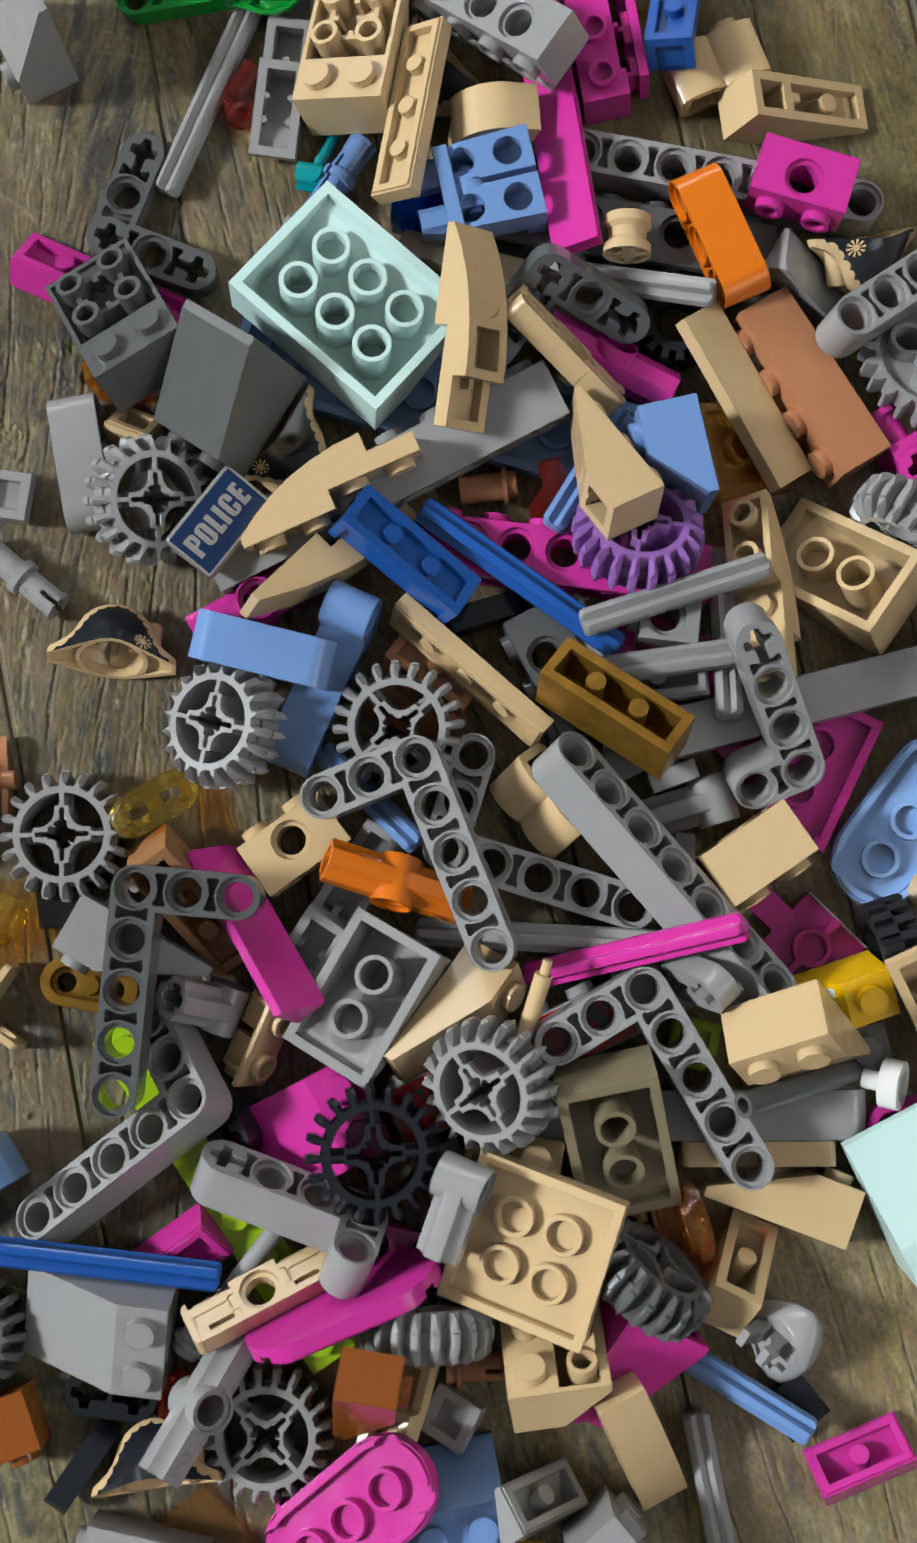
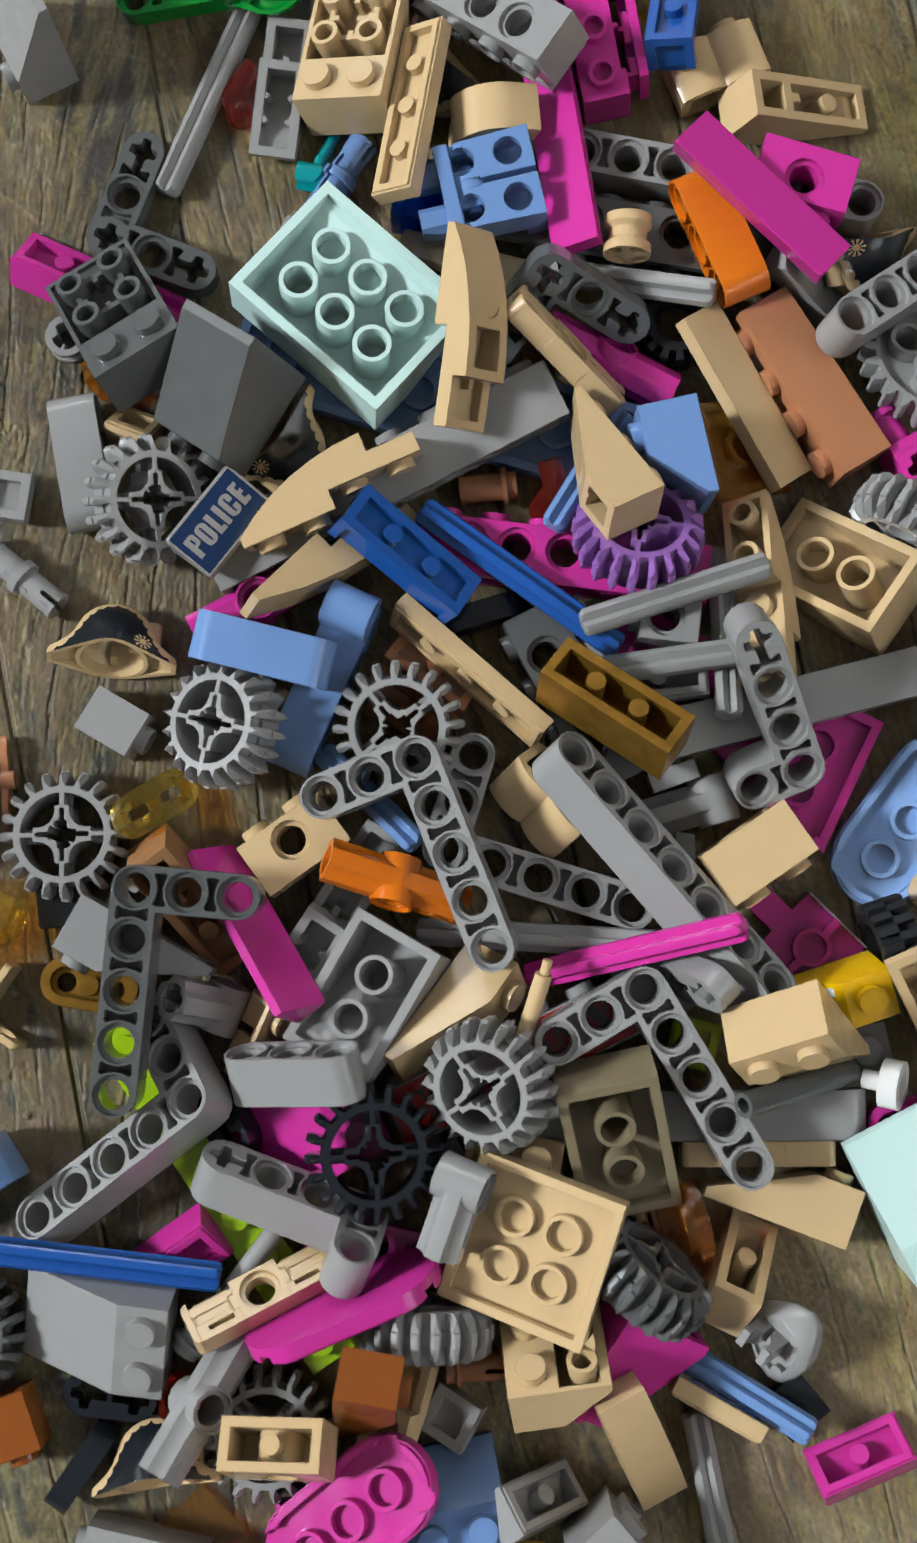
none -> light grey bush [45,316,83,364]
none -> light grey brick [74,685,158,761]
none -> tan brick [216,1415,339,1483]
none -> light grey beam [224,1040,367,1108]
none -> tan tile [667,1372,769,1444]
none -> dark pink slope [672,111,851,284]

